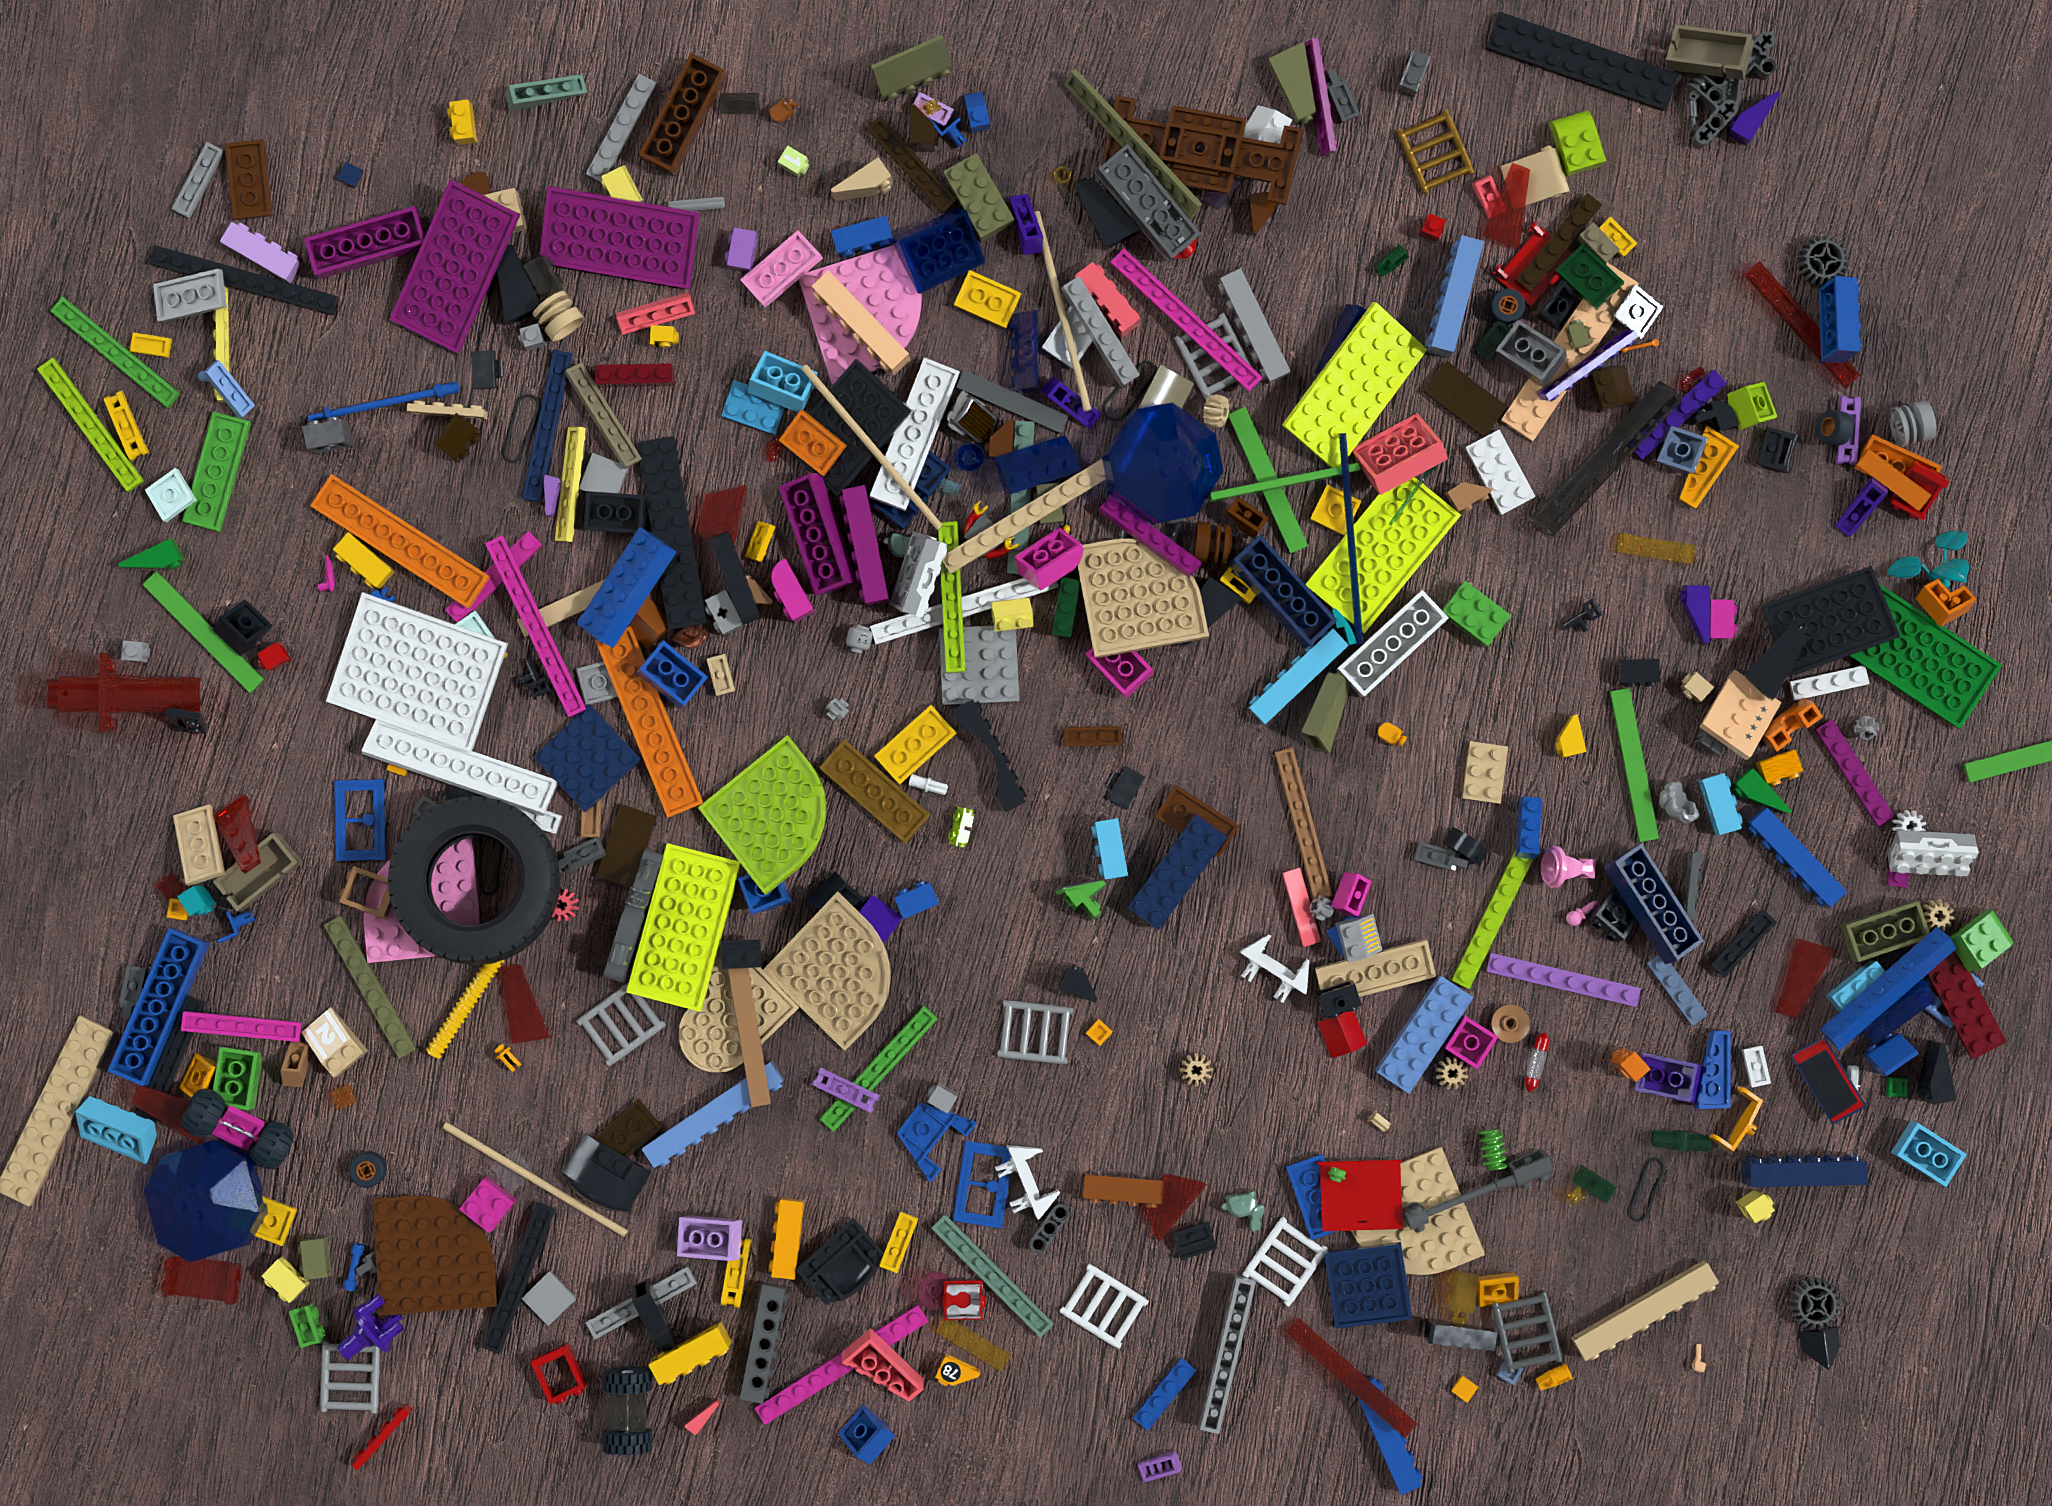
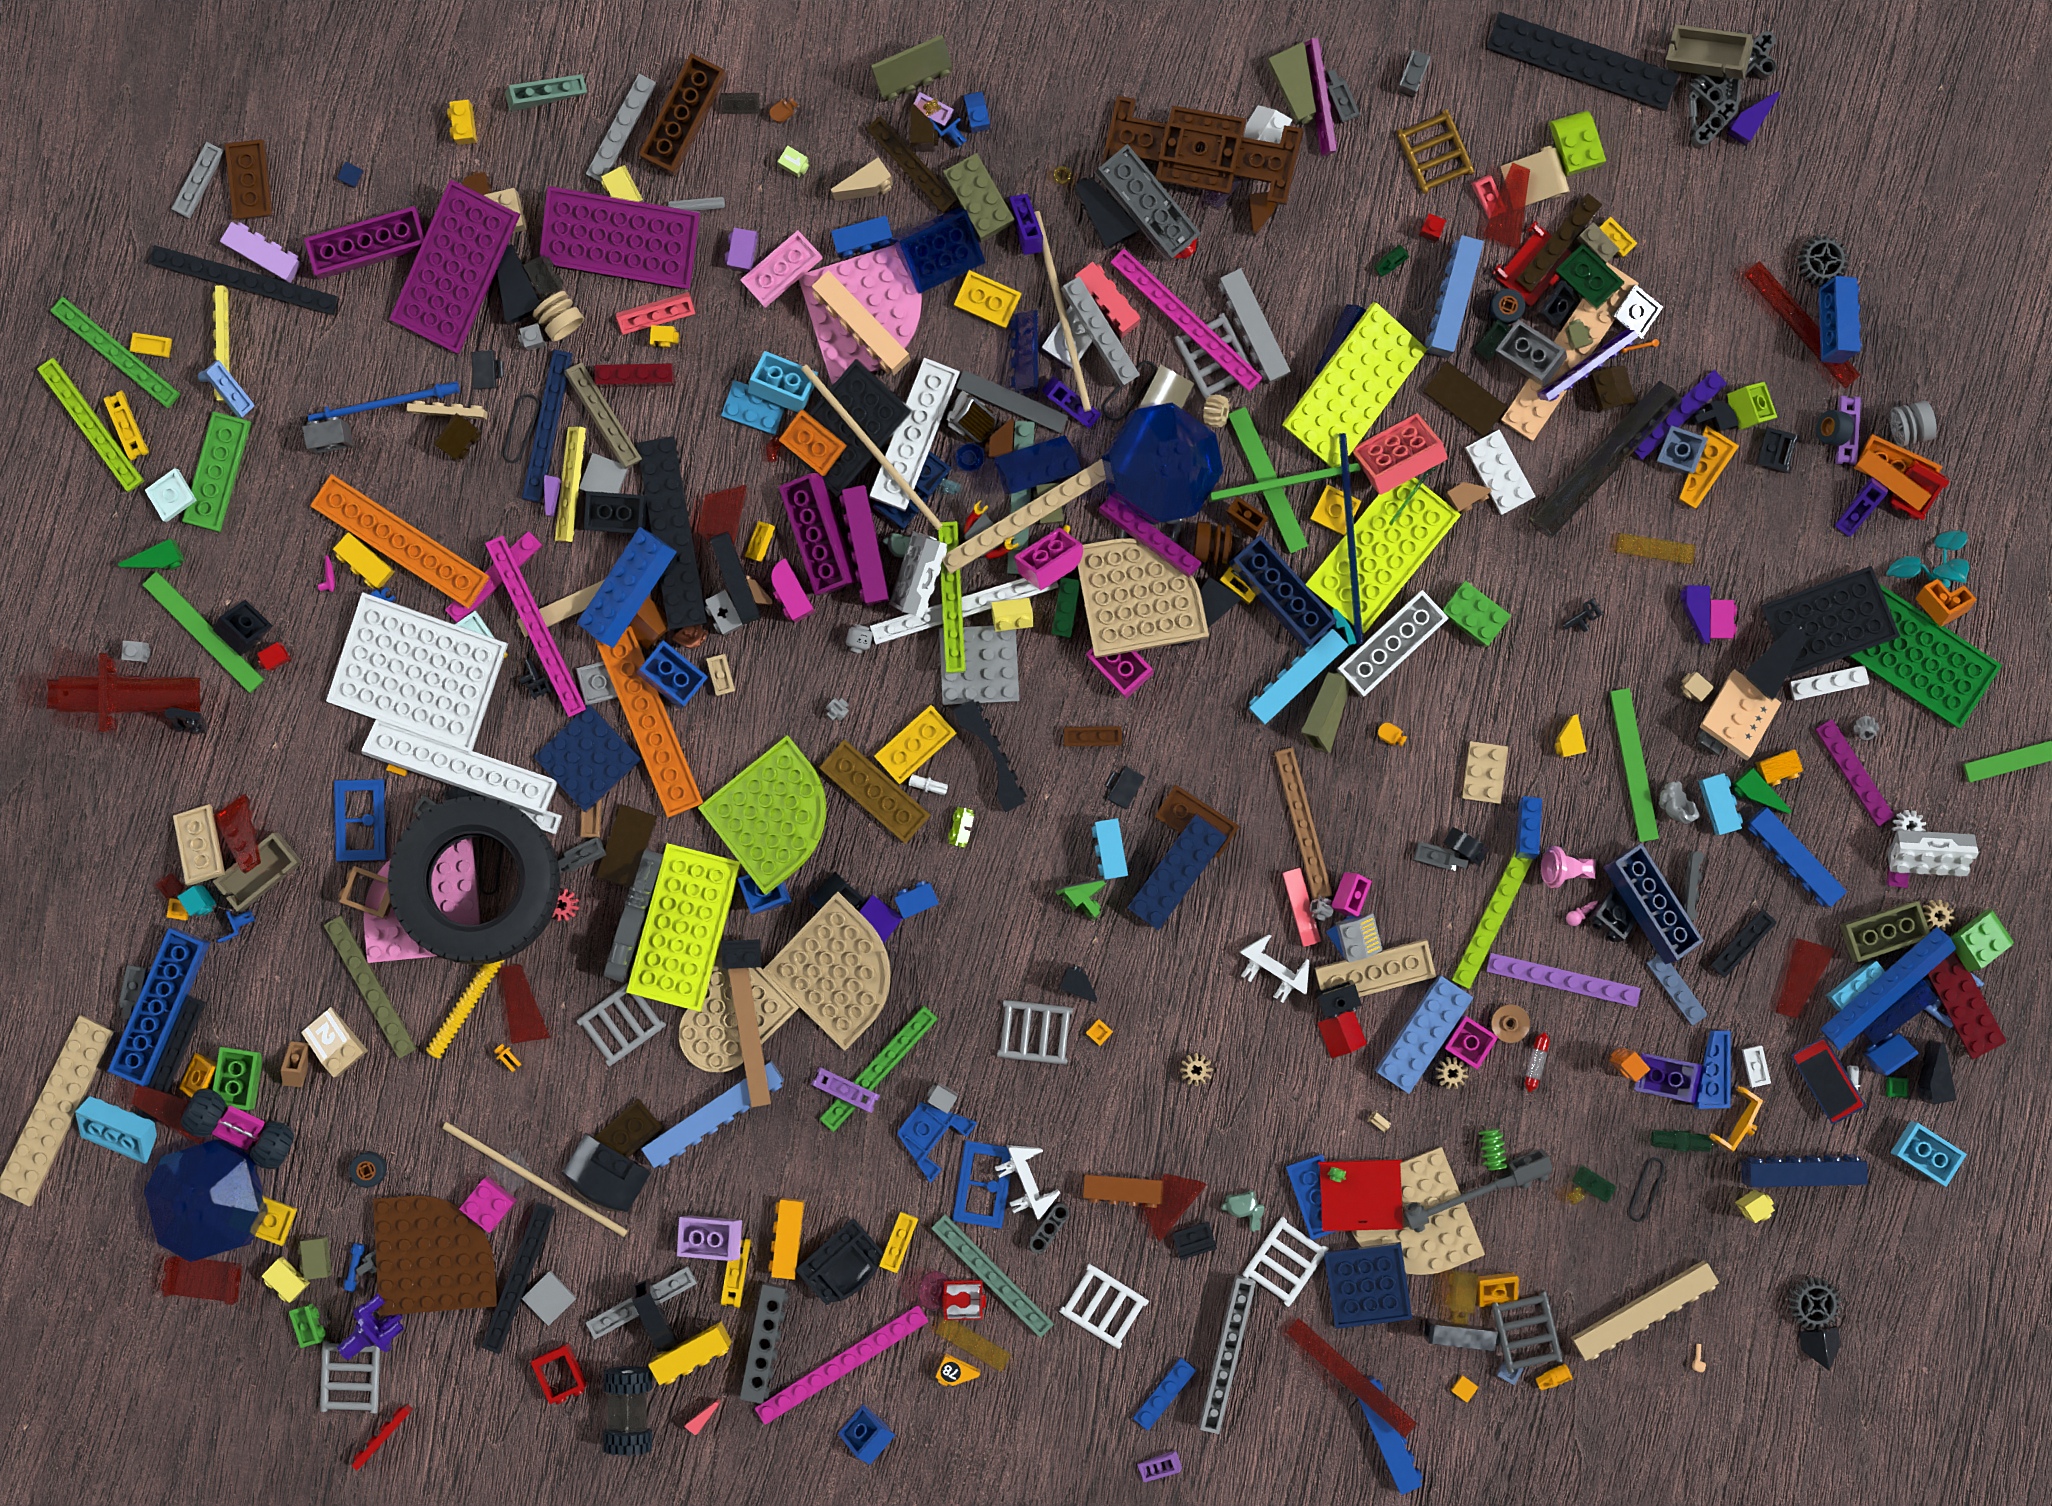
light grey plate [153,269,227,323] -> none
dark pink plate [181,1011,302,1042] -> none
clear orange plate [331,1084,357,1110] -> none
coral wedge [842,1328,923,1402] -> none
olive plate [1064,69,1202,219] -> none
black brick [1620,659,1660,687] -> none
clear red arm [1679,367,1705,391] -> none
orange arch [1762,698,1823,751] -> none

